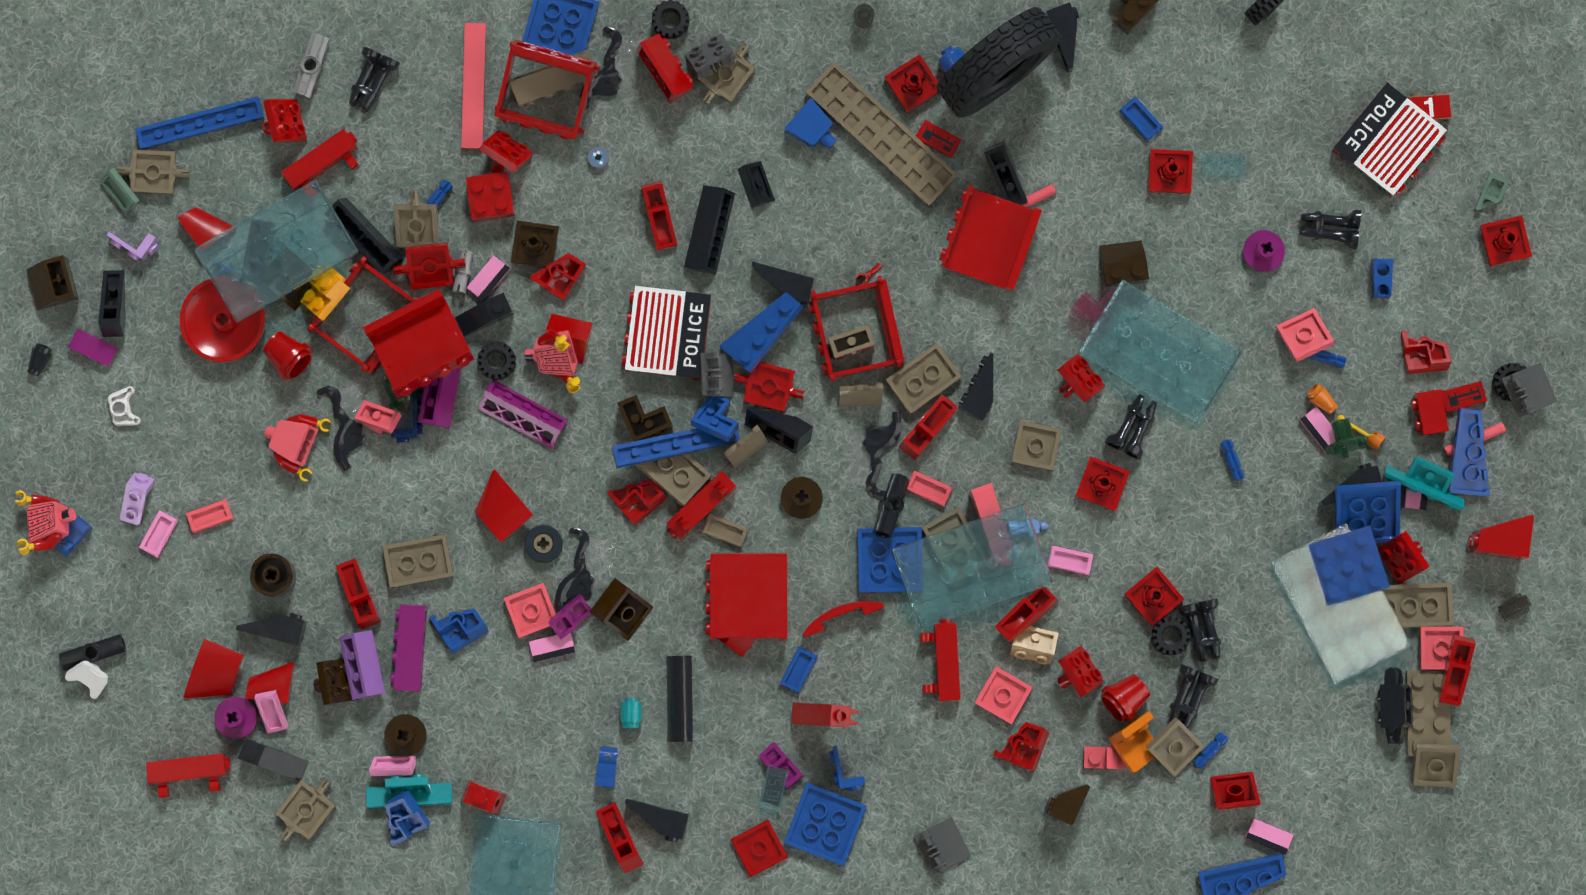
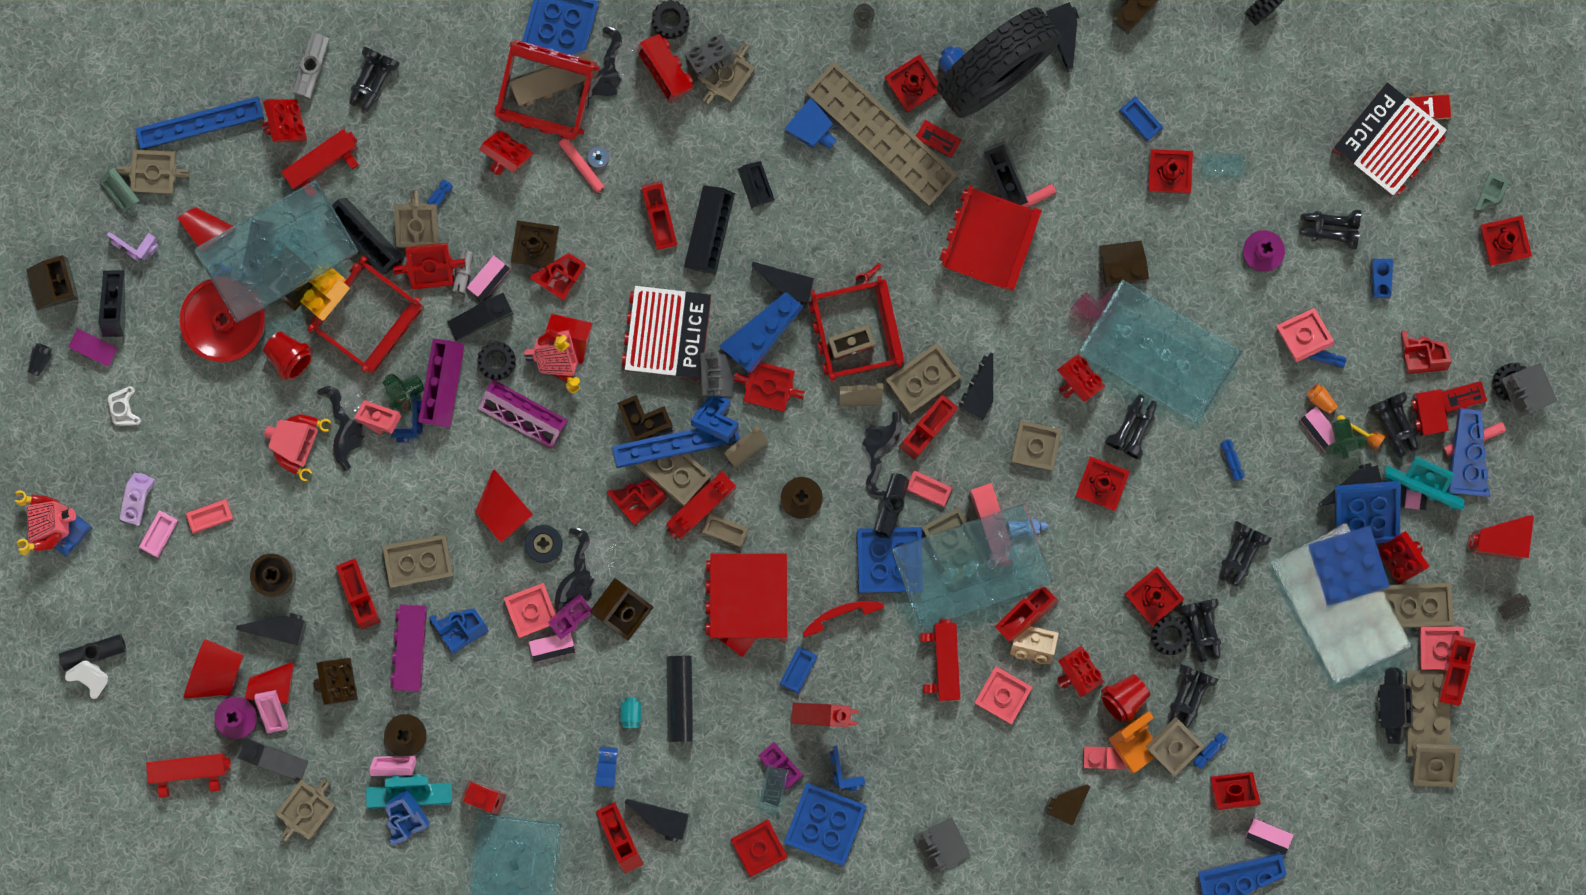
medium lavender brick [339,630,385,700] -> none
red panel [363,289,474,398] -> none
coral tile [461,23,486,149] -> none
red brick [466,171,515,222] -> none
black slope [744,407,813,454] -> none
red slope [993,722,1050,772] -> none
bright pink tile [1047,546,1093,576] -> none
none -> coral piece [558,139,605,193]
none -> black piece [1219,521,1272,587]
none -> black piece [1368,392,1418,457]

